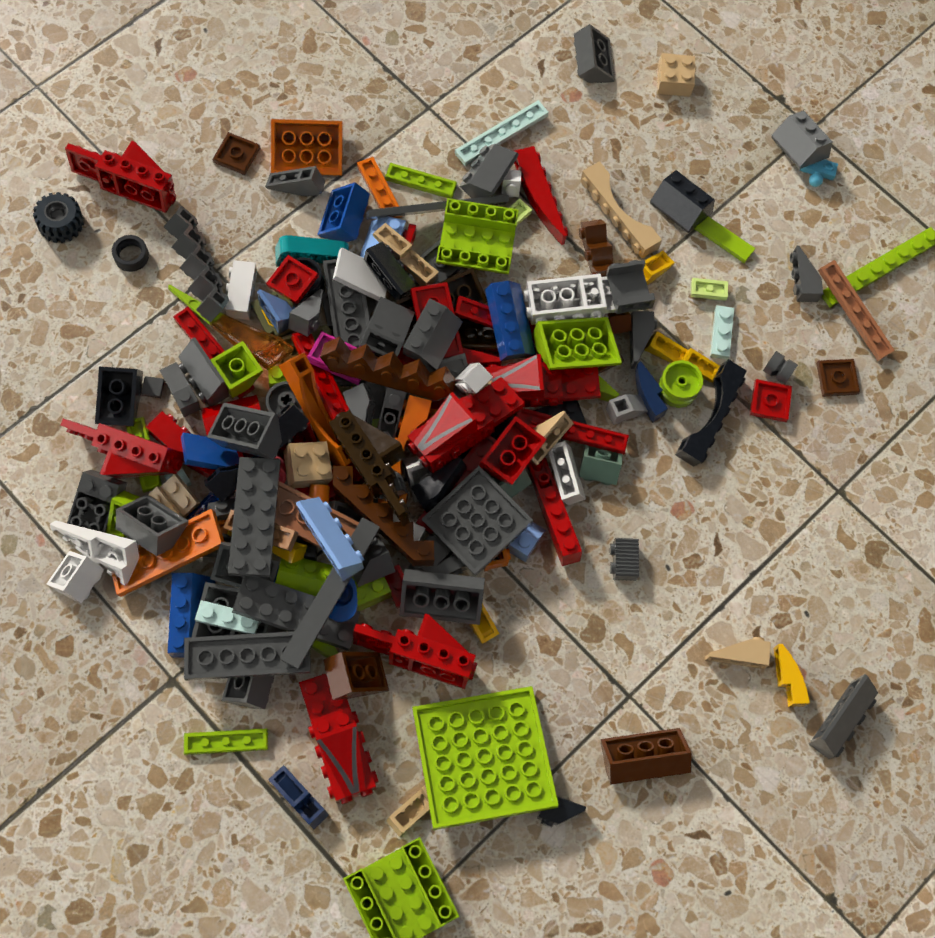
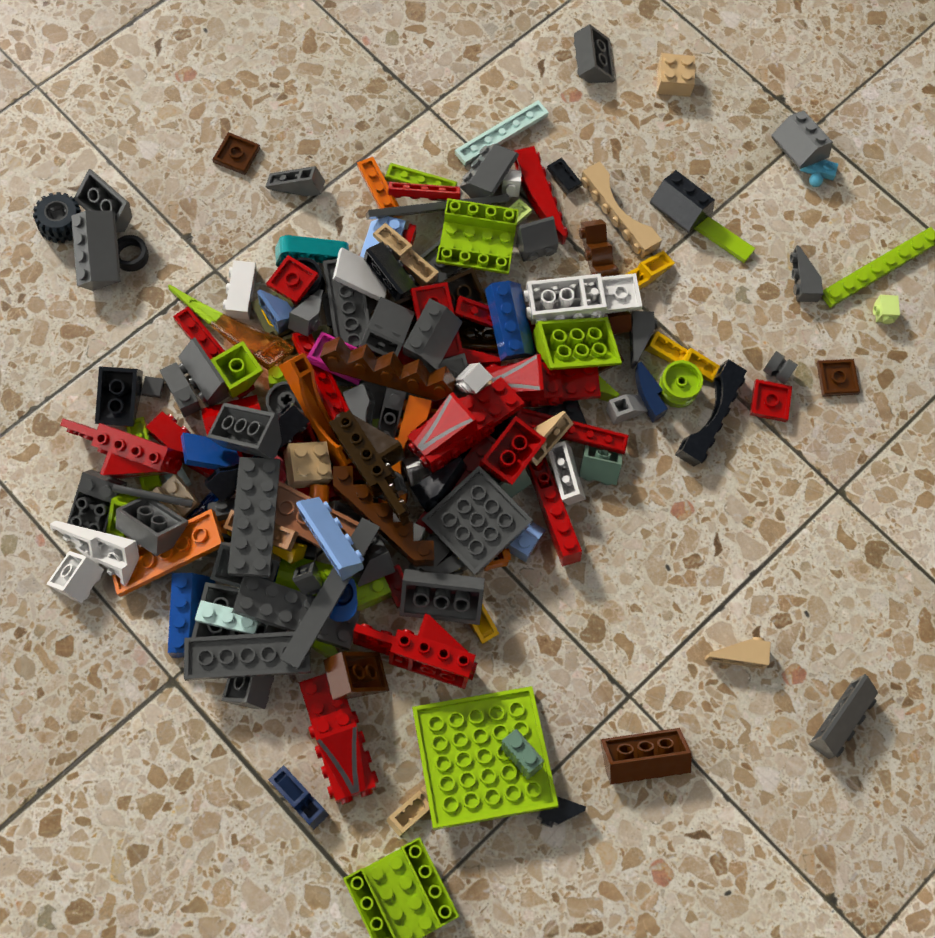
red wedge [65,141,176,213] -> none
dark grey brick [164,206,229,322] -> none
lime tile [184,728,268,755] -> none
orange slope [271,119,343,176] -> none
blue slope [317,182,370,242] -> none
dark grey panel [606,260,655,314] -> none
dark grey brick [609,538,639,581] -> none
yellowish green plate [690,278,728,301] -> none
light aqua plate [710,305,734,360] -> none
yellow slope [773,644,810,707] -> none
nougat plate [818,260,895,361] -> none
none -> dark grey slope [71,211,121,291]
none -> dark grey slope [74,169,132,232]
none -> dark grey bar [112,484,193,508]
none -> dark grey slope [292,561,324,595]
none -> red plate [388,182,460,201]
none -> sand green brick [501,729,544,779]
none -> dark grey slope [516,216,559,262]
none -> black plate [547,158,582,194]
none -> yellowish green brick [873,295,900,324]

